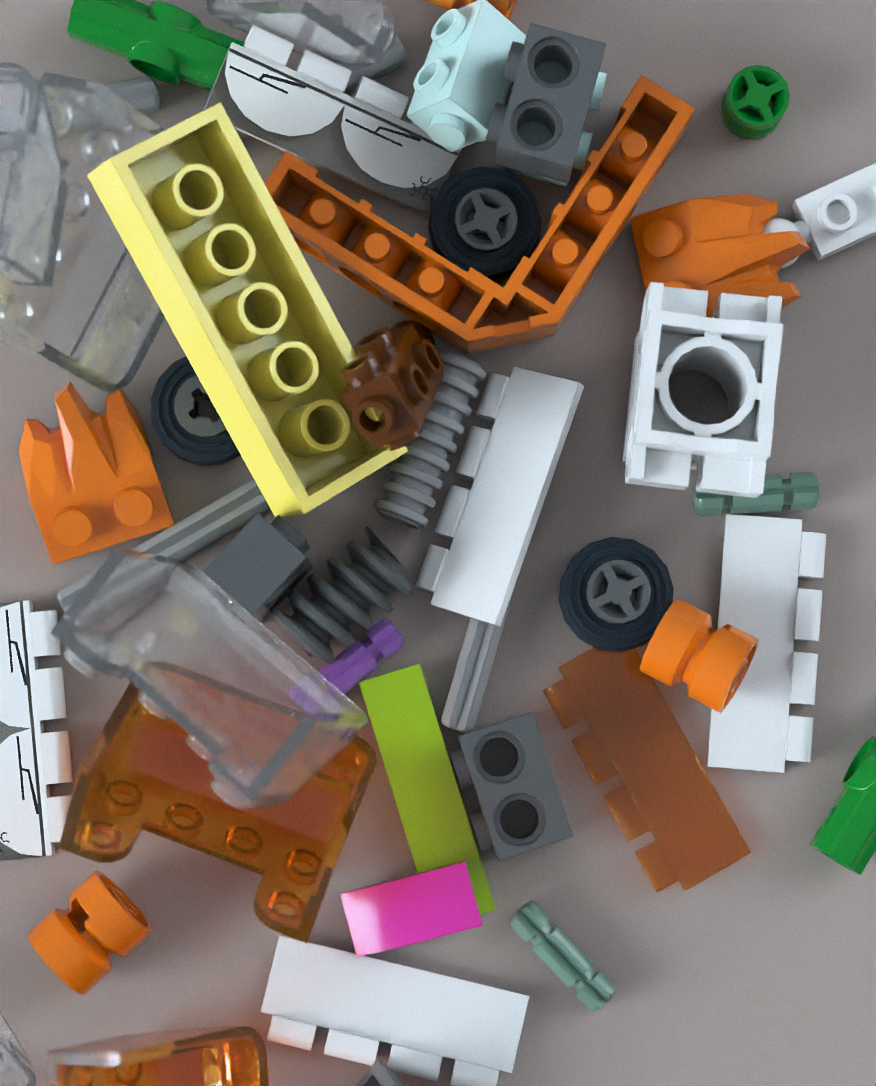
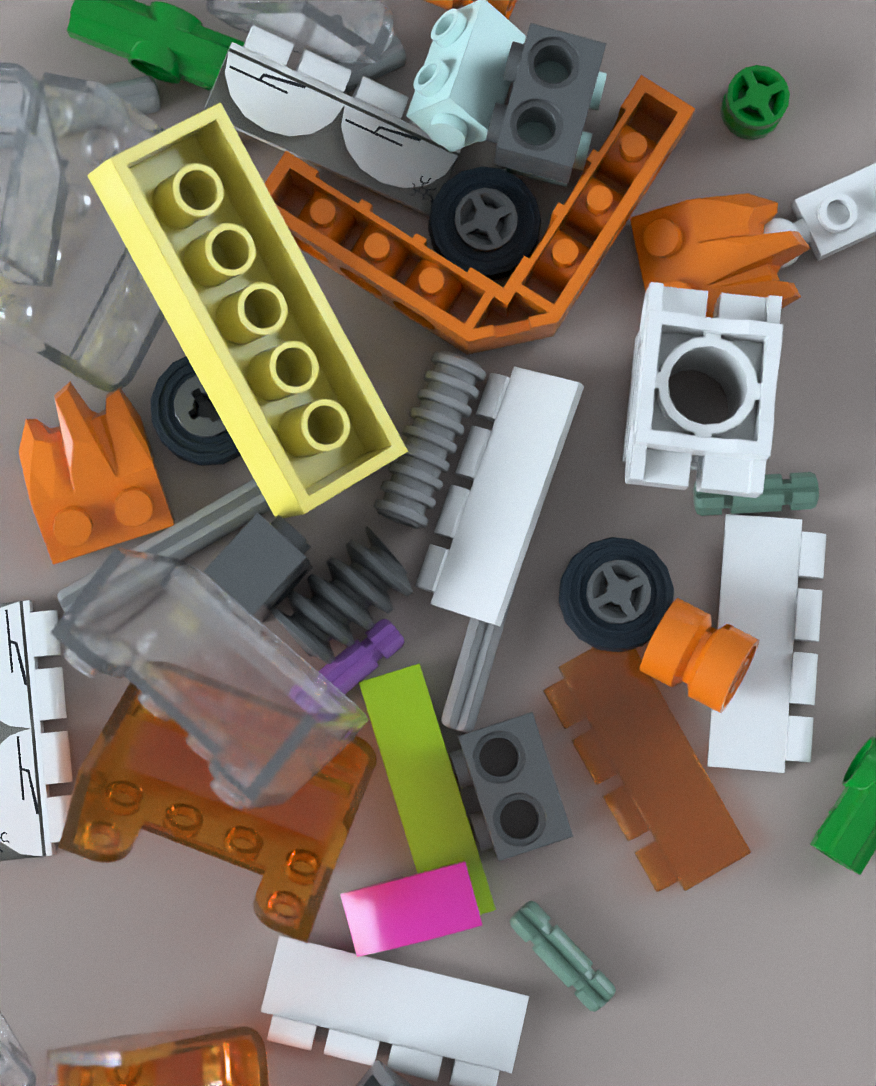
orange wheel [27,870,153,995] -> none
reddish brown brick [341,320,444,451] -> none

